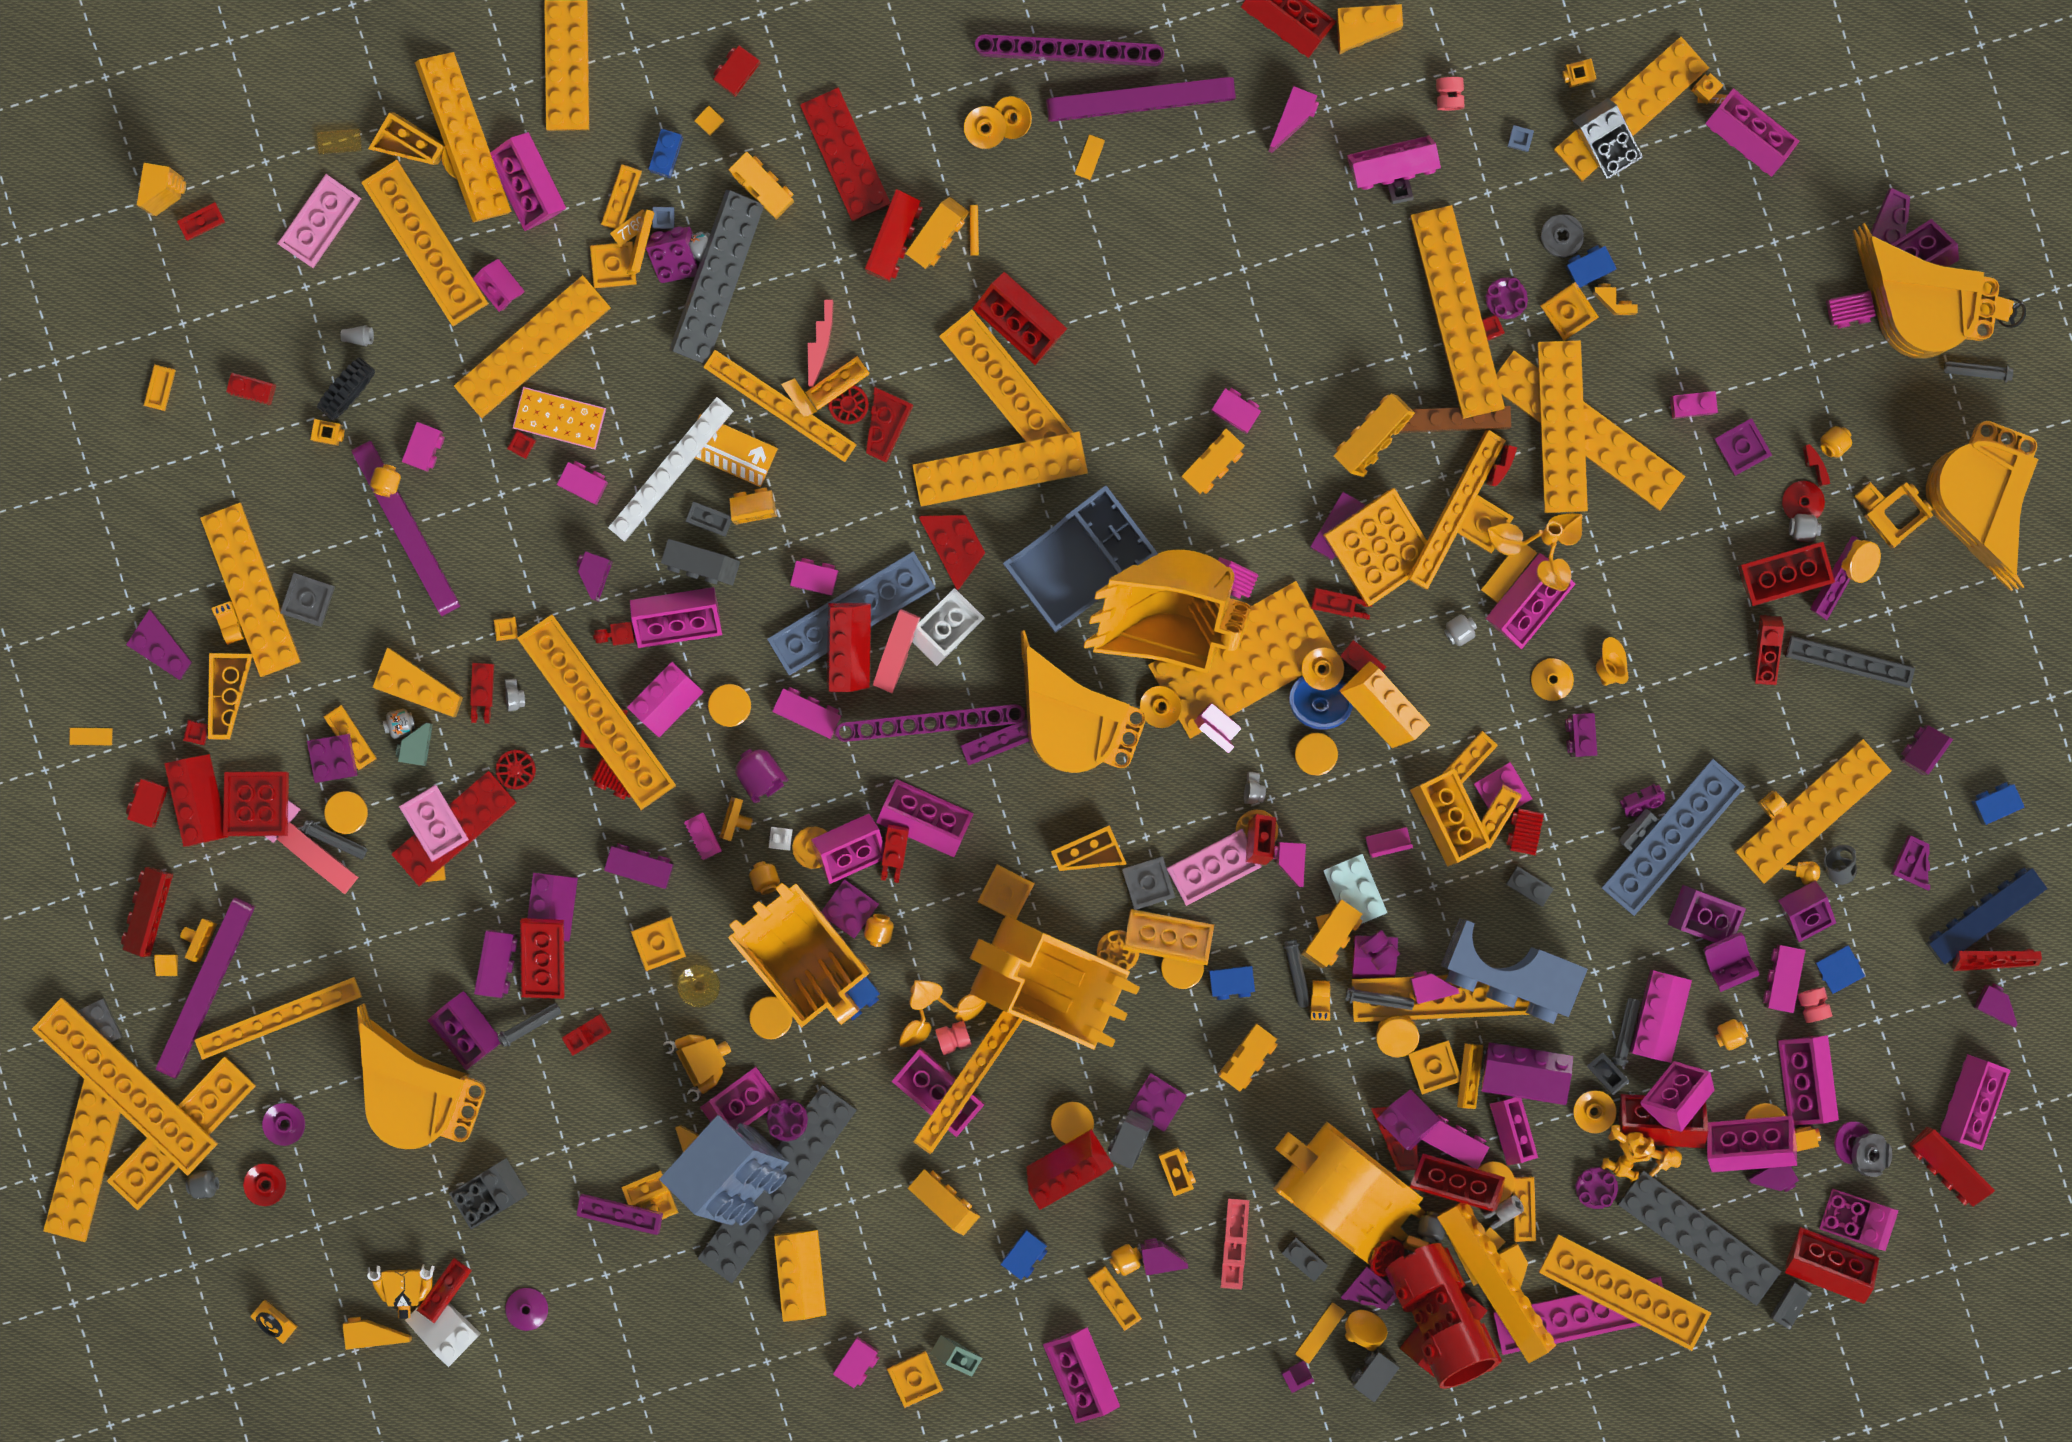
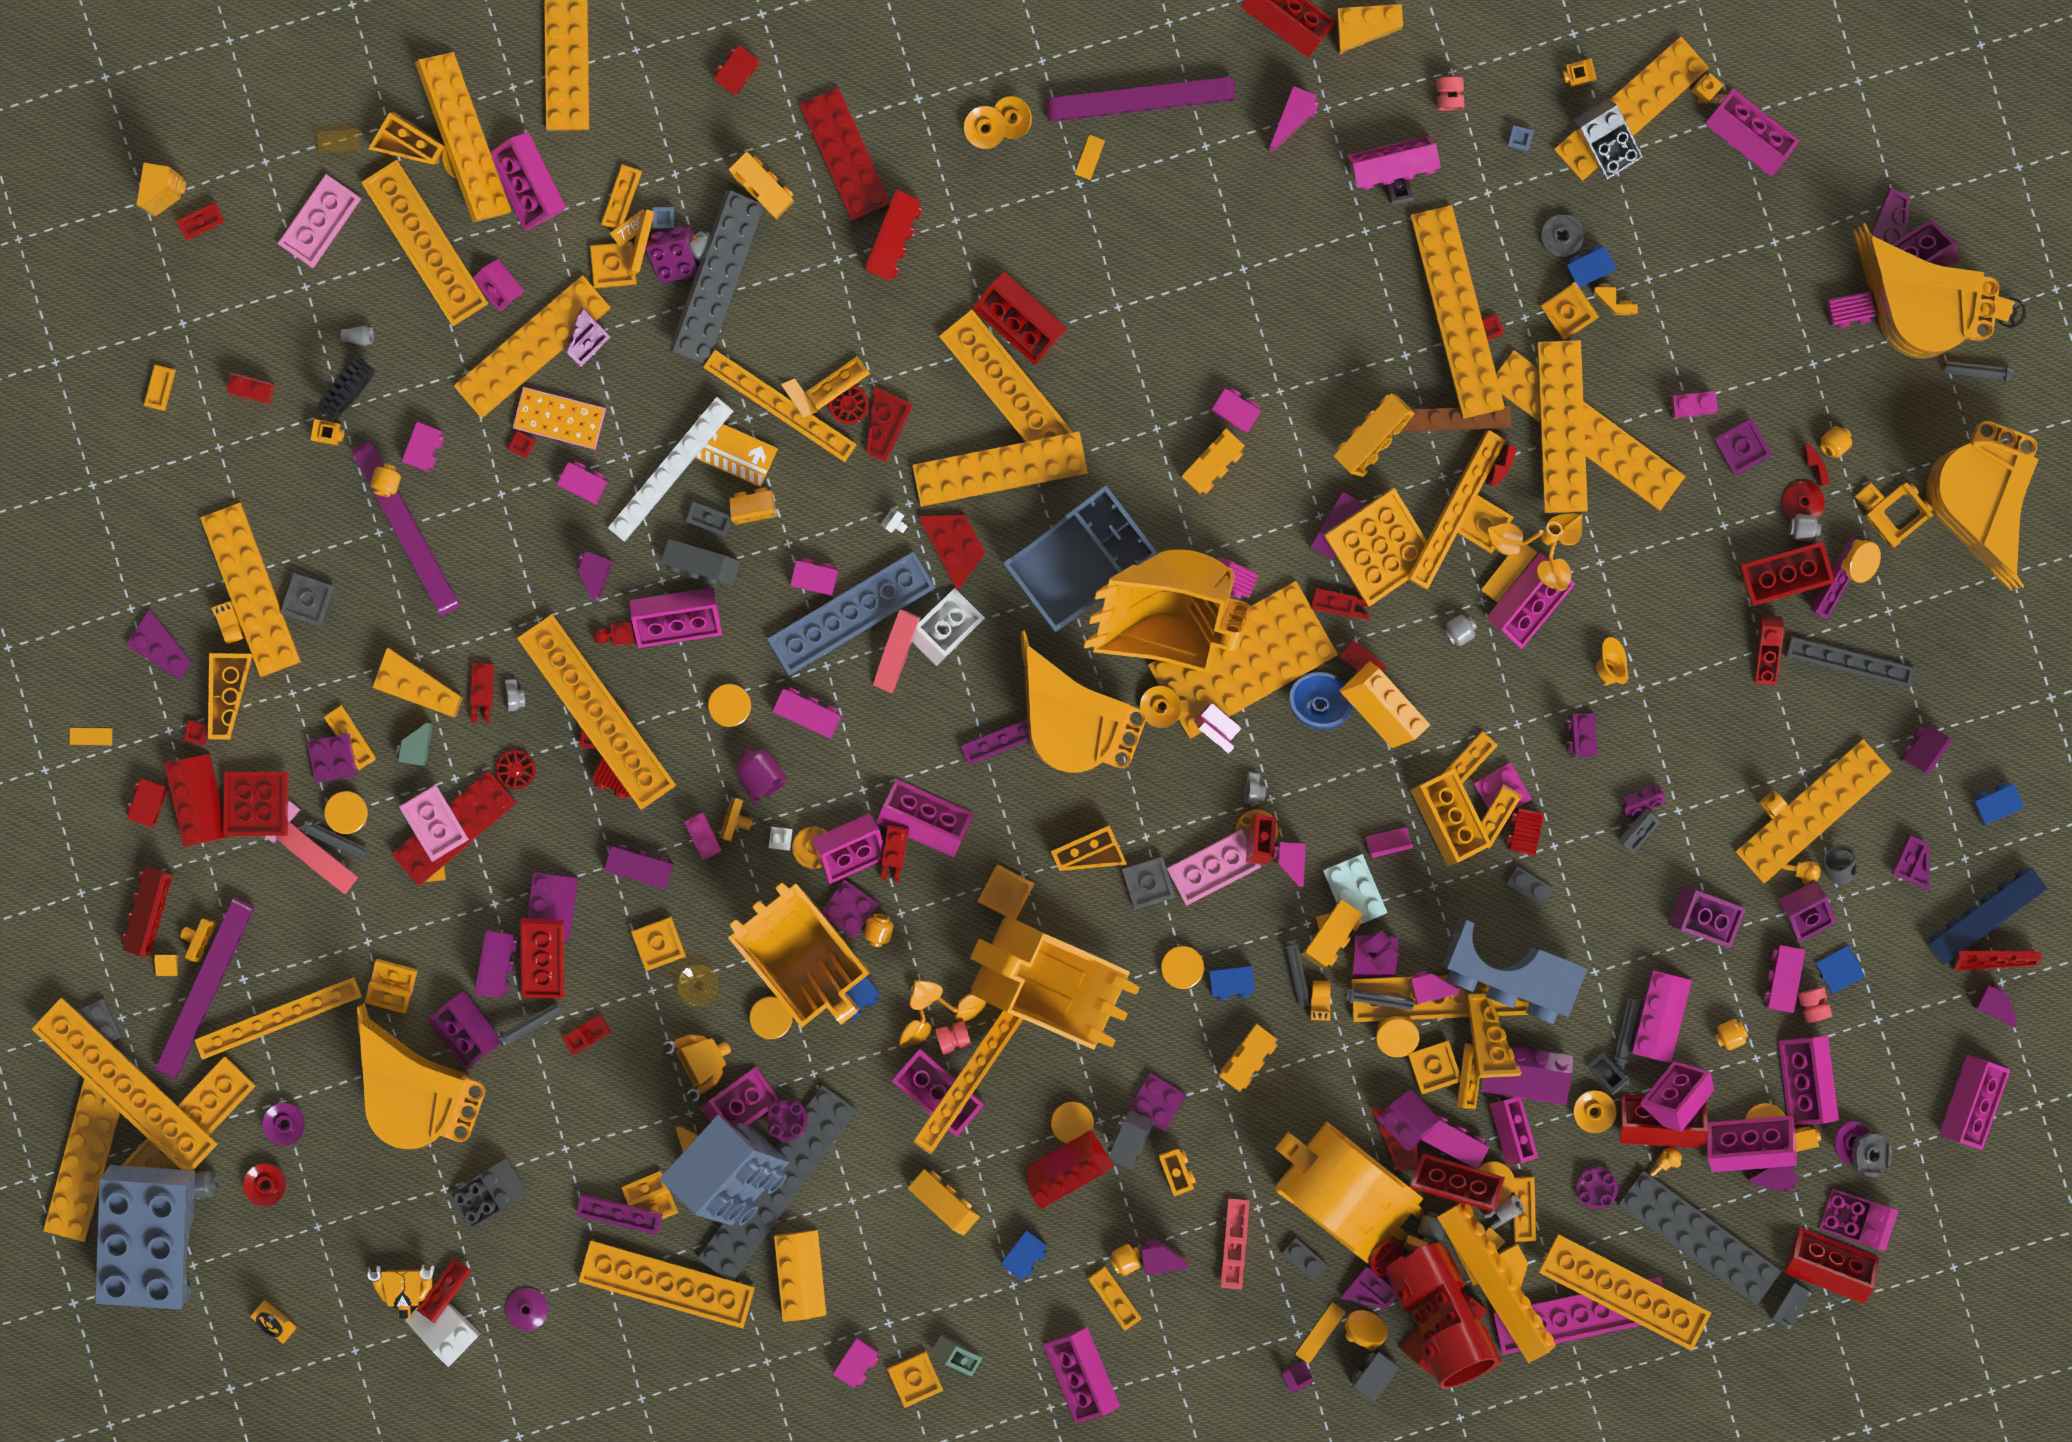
light orange slope [343,1316,412,1350] -> none
light grey head [383,708,415,739] -> none
light orange tile [494,617,518,641] -> none
dark pink slope [627,662,704,738] -> none
blue brick [649,129,683,179] -> none
light orange tile [695,106,725,136] -> none
light orange head [749,861,780,895] -> none
coral slope [808,300,834,387] -> none
red slope [827,603,871,692] -> none
magenta beam [834,704,1025,742] -> none
light orange wedge [905,197,970,269] -> none
light orange piece [970,205,979,256] -> none
magenta beam [975,34,1164,66] -> none
light orange tile [1097,930,1139,971] -> none
light orange tile [1123,909,1214,965] -> none
light orange tile [1295,733,1338,775] -> none
light orange dish [1301,647,1344,690] -> none
magenta dish [1486,277,1528,319] -> none
light orange dish [1531,658,1574,701] -> none
sand blue plate [1601,759,1745,916] -> none
light orange piece [1601,1125,1672,1183] -> none
magenta bracket [1703,932,1759,992] -> none
red slope [1909,1127,1995,1207] -> none
none -> sand blue piece [96,1165,195,1310]
none -> light orange slope [365,959,418,1014]
none -> wing [565,308,611,367]
none -> light orange plate [579,1240,755,1329]
none -> white tile [880,508,908,533]
none -> light orange wing [1466,993,1522,1078]

